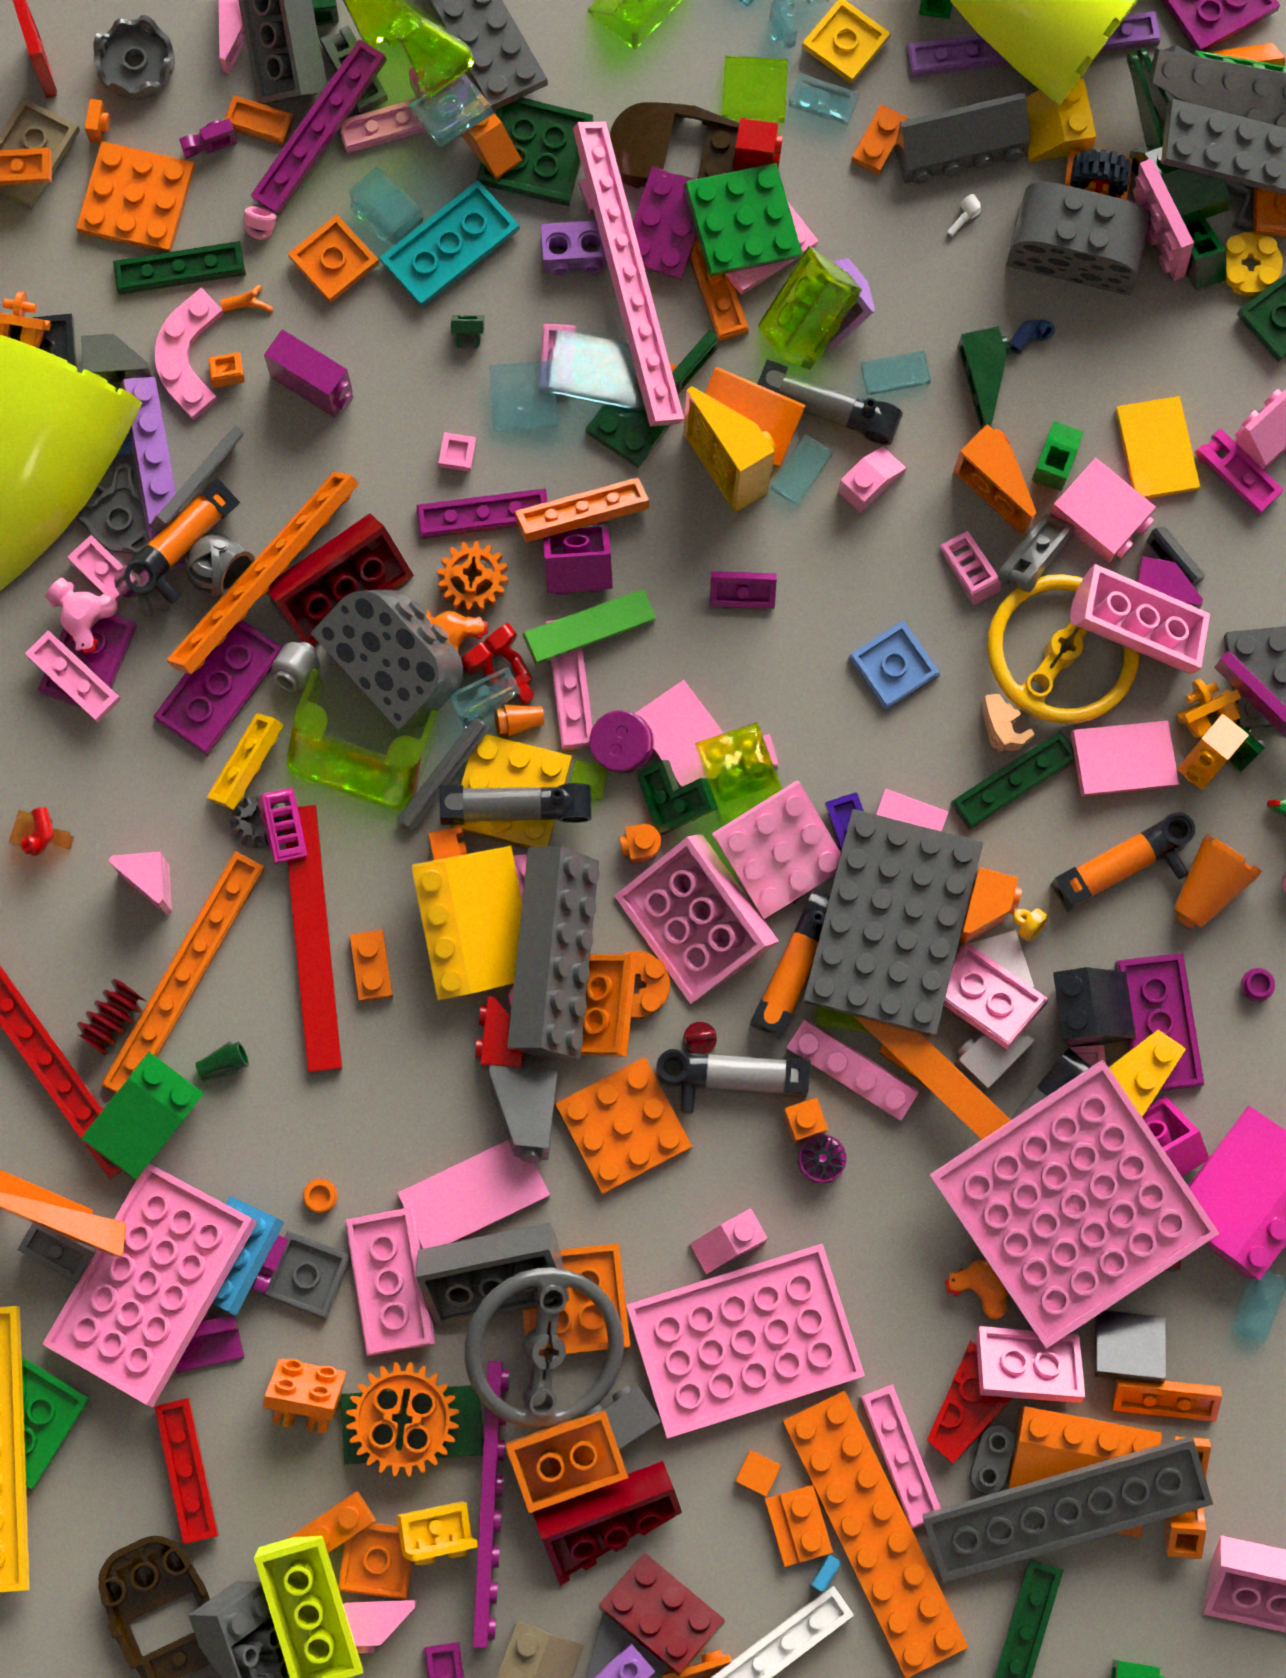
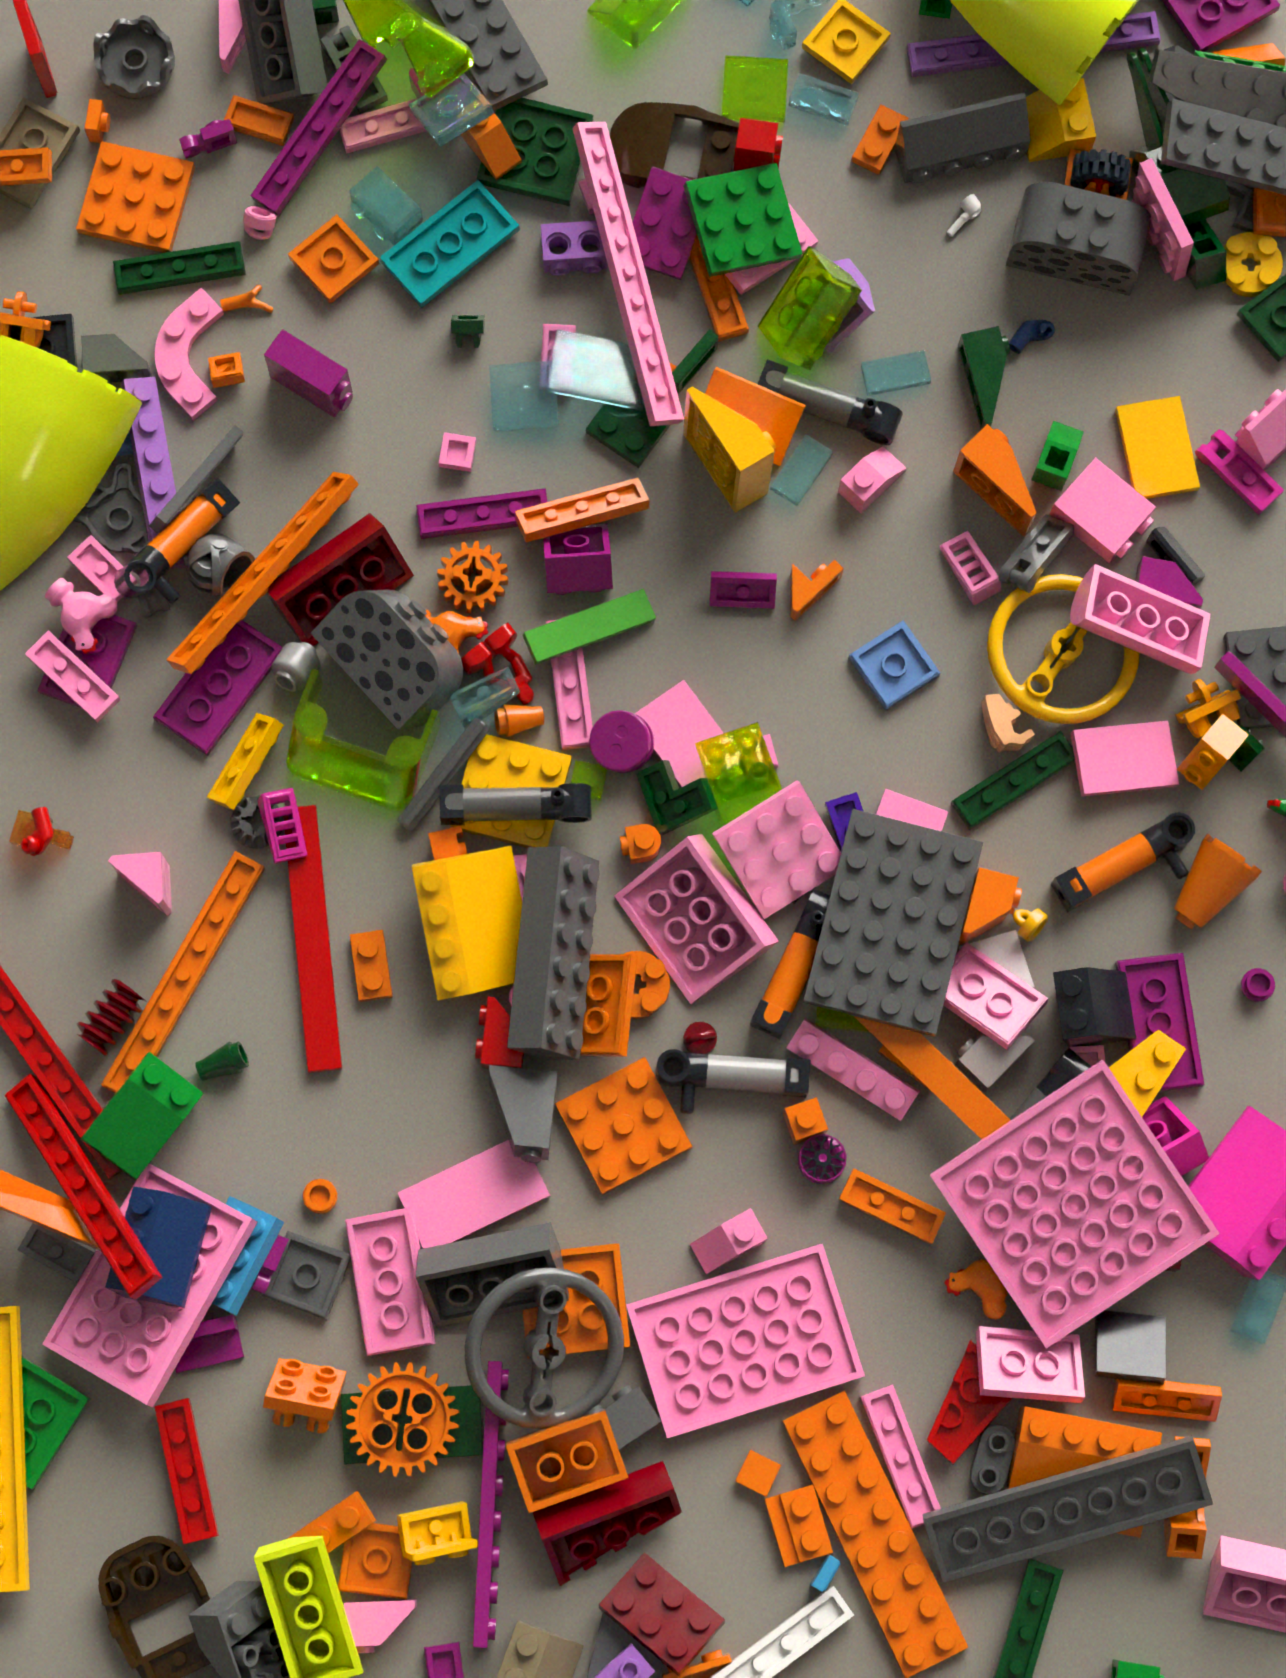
none -> red tile [5,1073,163,1300]
none -> dark blue slope [105,1186,212,1308]
none -> orange slope [790,560,844,621]
none -> orange plate [838,1168,946,1245]

